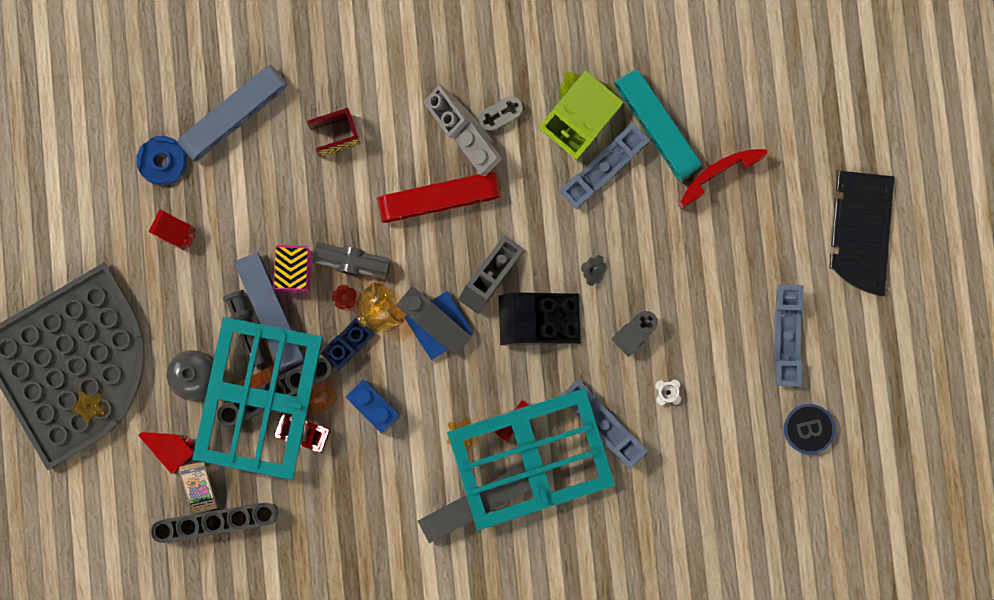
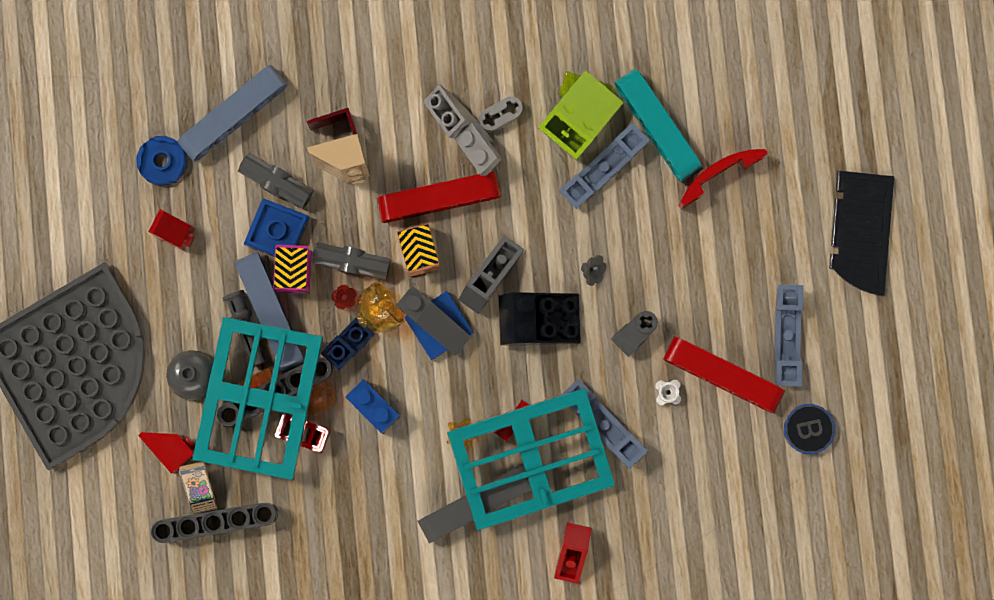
clear yellow plate [71,391,104,424] -> none
none -> dark grey piece [238,153,314,209]
none -> blue tile [244,198,310,257]
none -> tan slope [307,134,370,185]
none -> piece [397,223,440,277]
none -> red slope [554,522,592,584]
none -> red beam [663,336,785,414]

